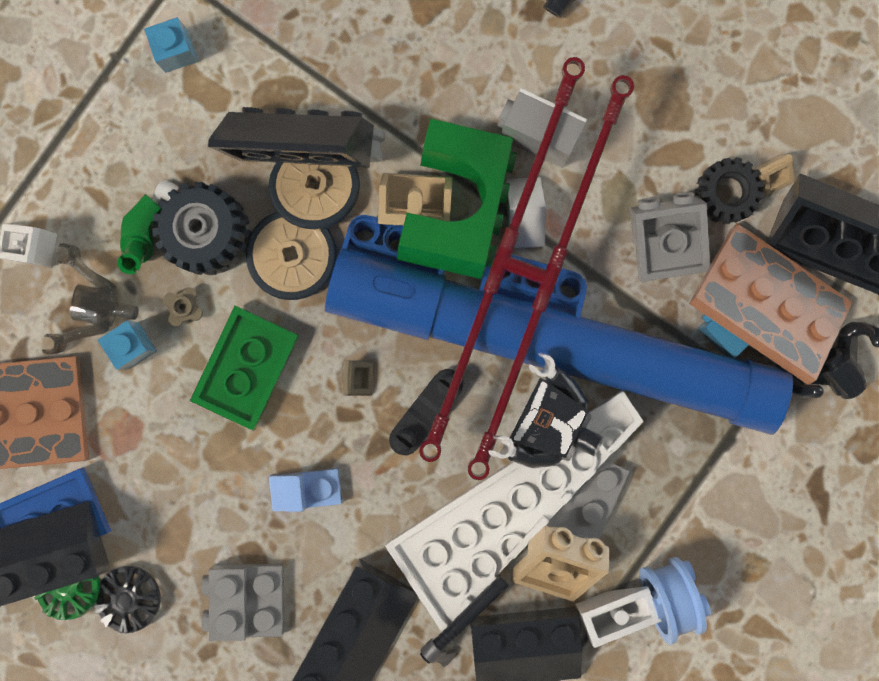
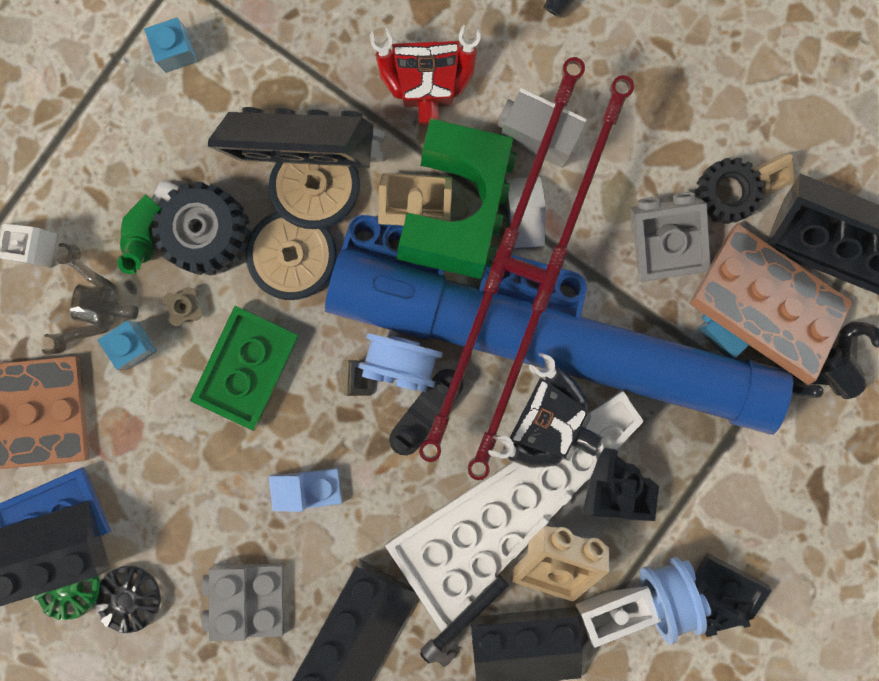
none -> light blue wheel [358,333,443,392]
none -> torso [370,25,481,126]
none -> black slope [583,448,659,521]
none -> black slope [694,553,771,637]

